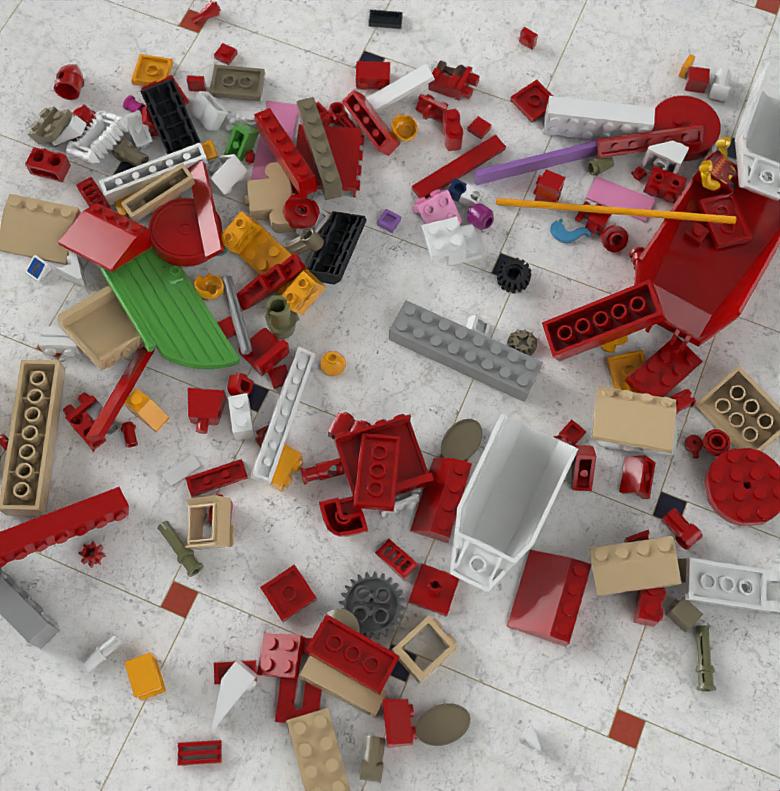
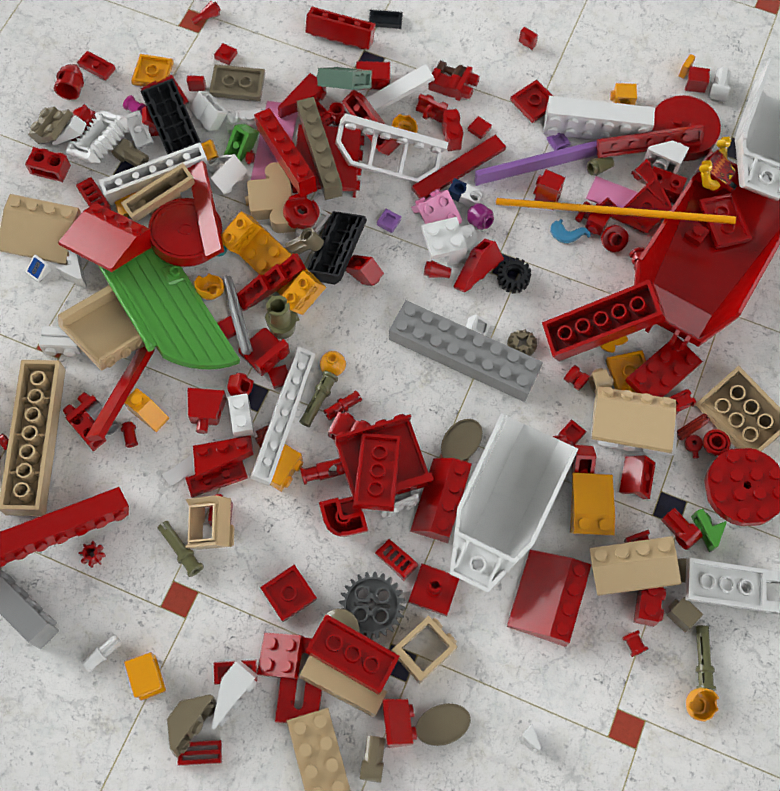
none -> red plate [77,50,116,81]
none -> dark tan slope [167,694,217,758]
none -> red wing [193,435,254,481]
none -> red slope [278,73,327,118]
none -> olive pin [299,371,338,427]
none -> red brick [305,7,376,50]
none -> sand green window [317,67,372,90]
none -> red pin [323,391,362,420]
none -> white plate [335,113,448,183]
none -> red slope [345,255,384,286]
none -> red cone [424,260,452,278]
none -> red slope [453,239,504,292]
none -> medium lavender tile [547,133,571,151]
none -> red wheel [564,365,590,391]
none -> light orange slope [570,473,615,536]
none -> tan plate [588,368,614,394]
none -> red wing [600,158,673,234]
none -> light orange brick [610,83,637,105]
none -> red bush [622,630,648,657]
none -> clear red axle [677,413,710,440]
none -> light orange hair [686,687,719,722]
none -> bright green slope [691,508,727,552]

